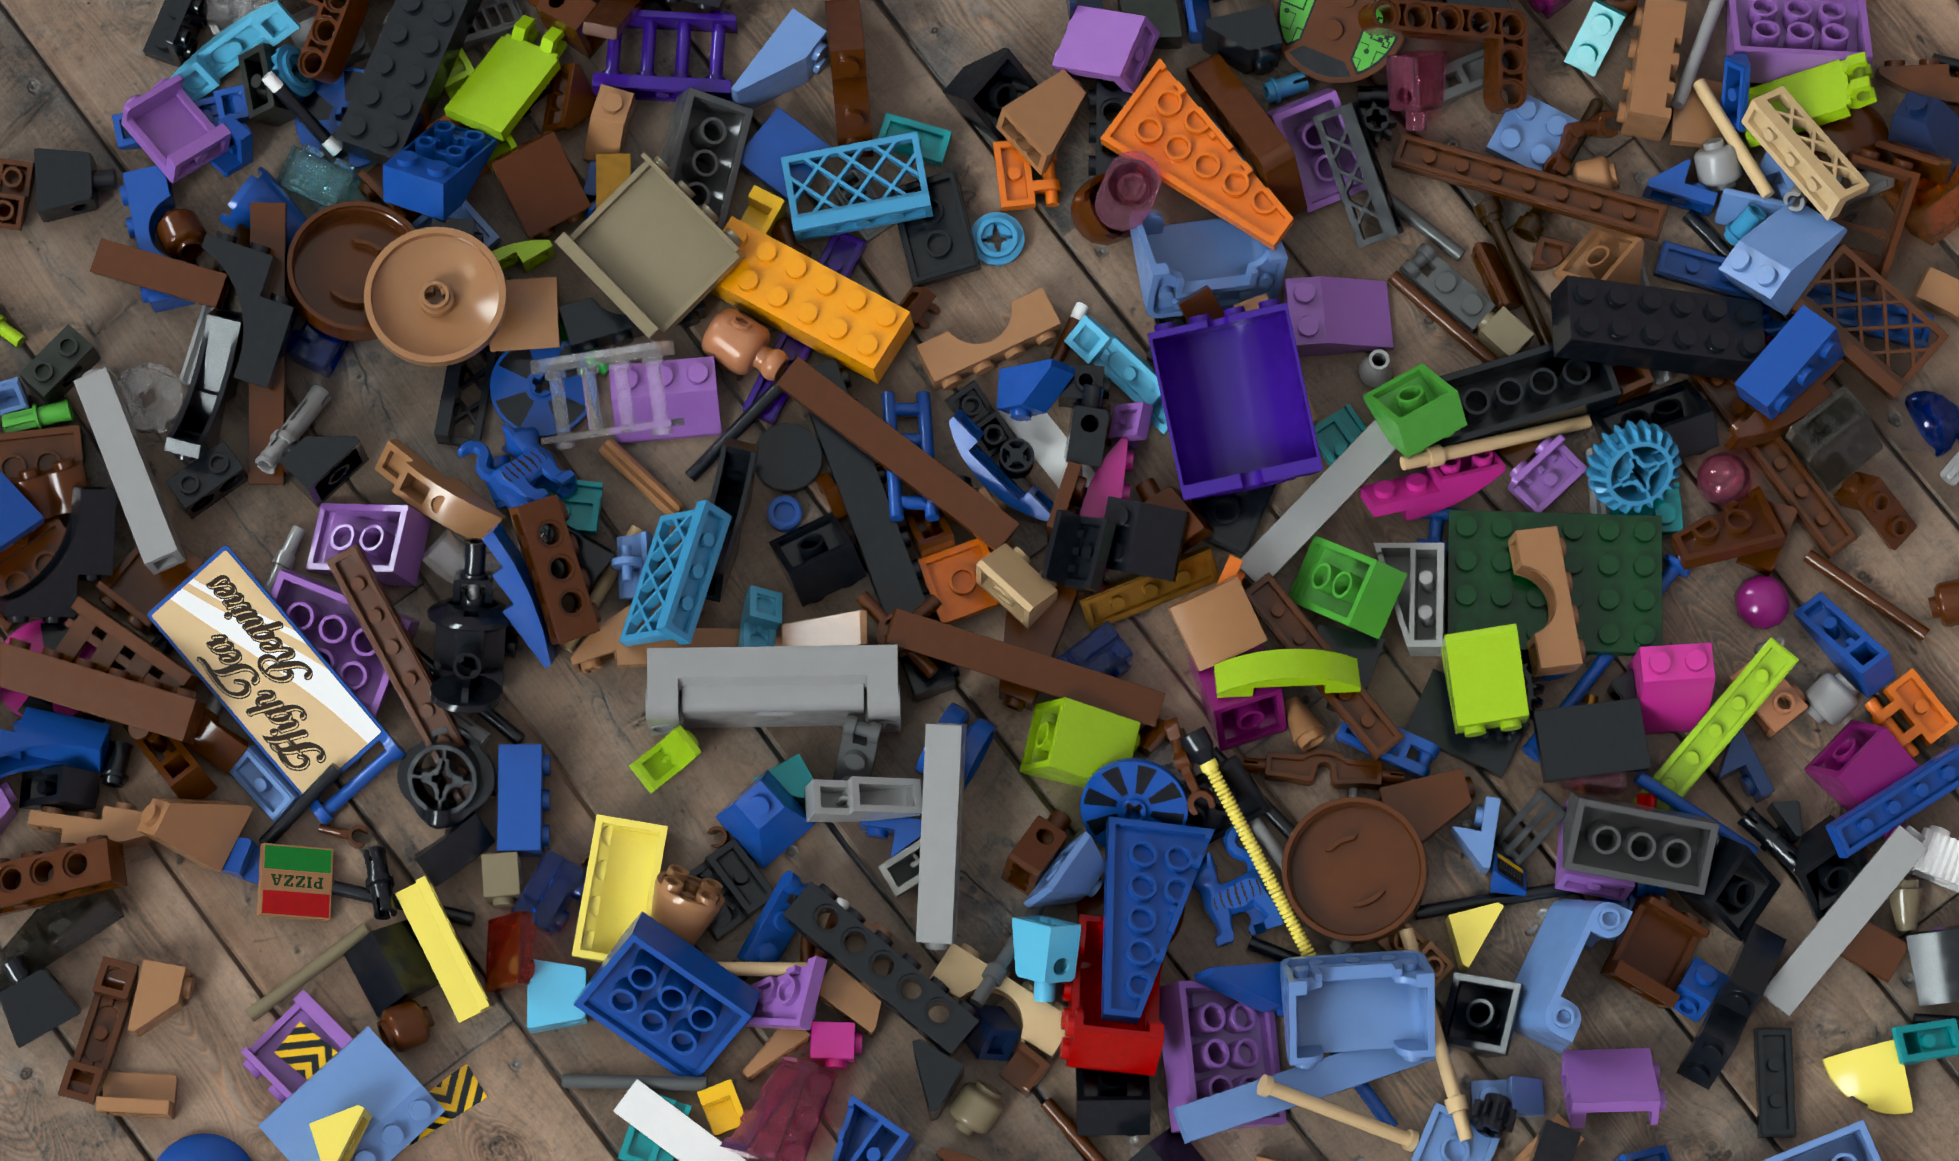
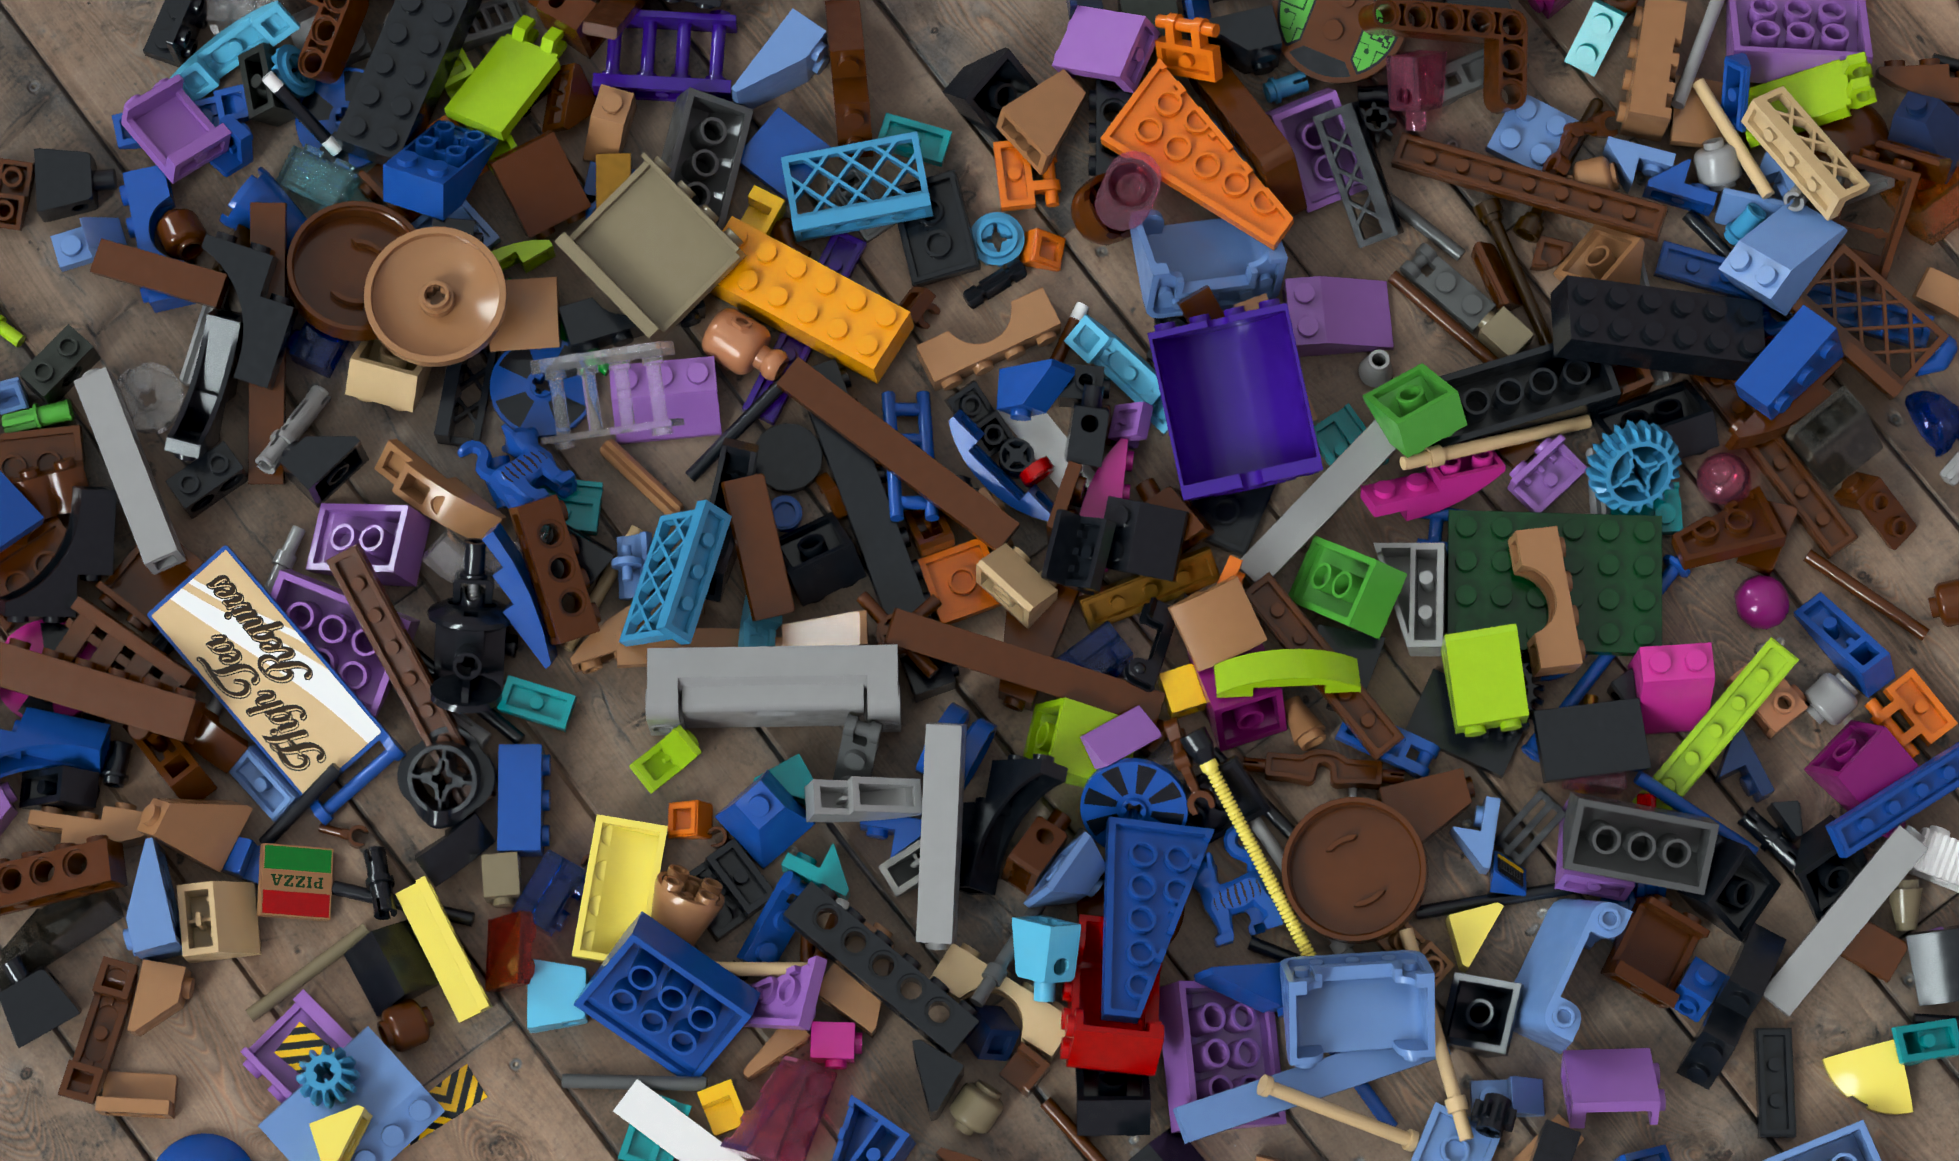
none -> medium blue slope [50,217,128,272]
none -> medium blue slope [123,837,182,962]
none -> tan slope [176,881,262,963]
none -> dark azure gear [296,1045,360,1109]
none -> tan slope [345,339,432,412]
none -> teal plate [497,675,577,732]
none -> orange slope [668,800,713,839]
none -> reddish brown slope [721,473,795,622]
none -> teal slope [781,843,850,901]
none -> black arch [959,754,1068,895]
none -> black axle [963,259,1027,309]
none -> orange slope [1019,228,1066,272]
none -> red tile [1019,456,1054,487]
none -> medium lavender slope [1080,705,1162,769]
none -> black piece [1123,592,1188,692]
none -> orange plate [1155,12,1223,83]
none -> yellow panel [1157,664,1207,719]
none -> medium blue slope [1602,136,1676,193]
none -> blue arm [1915,334,1958,377]

